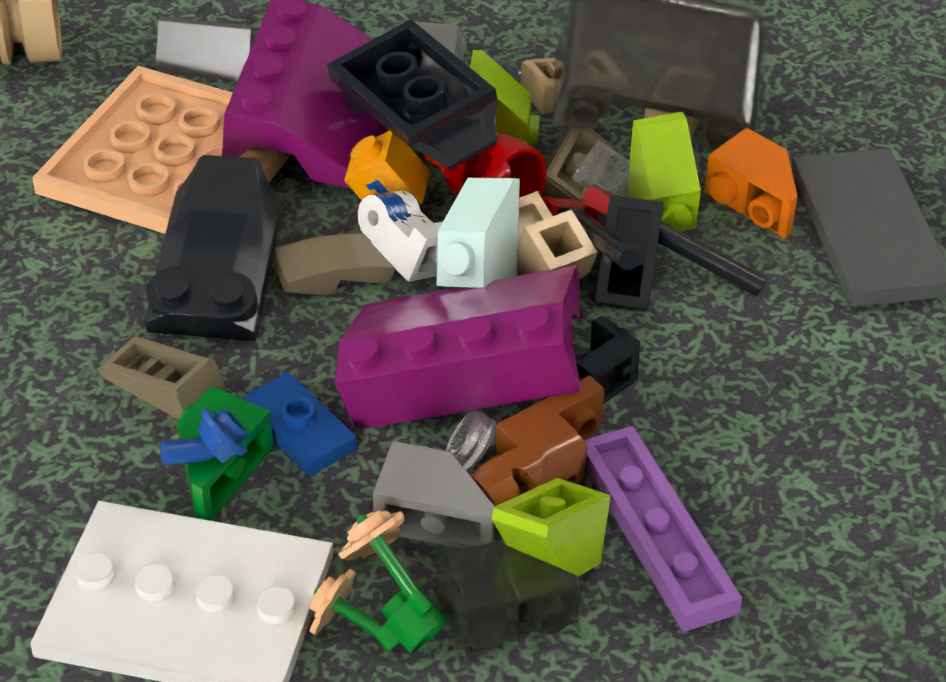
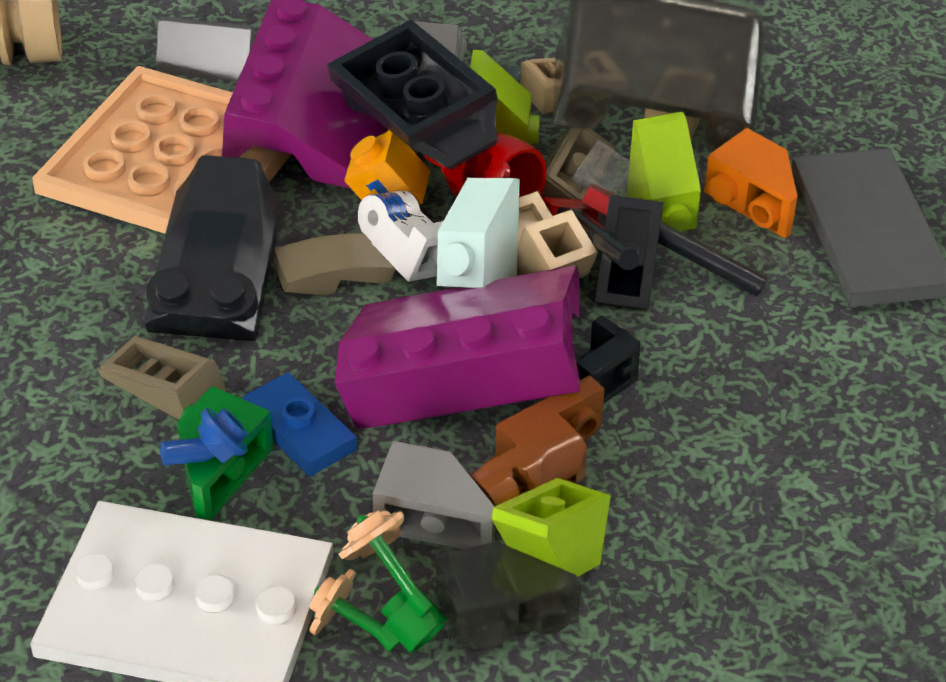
clear tile [446,410,497,471] -> none
medium lavender plate [584,426,742,632] -> none

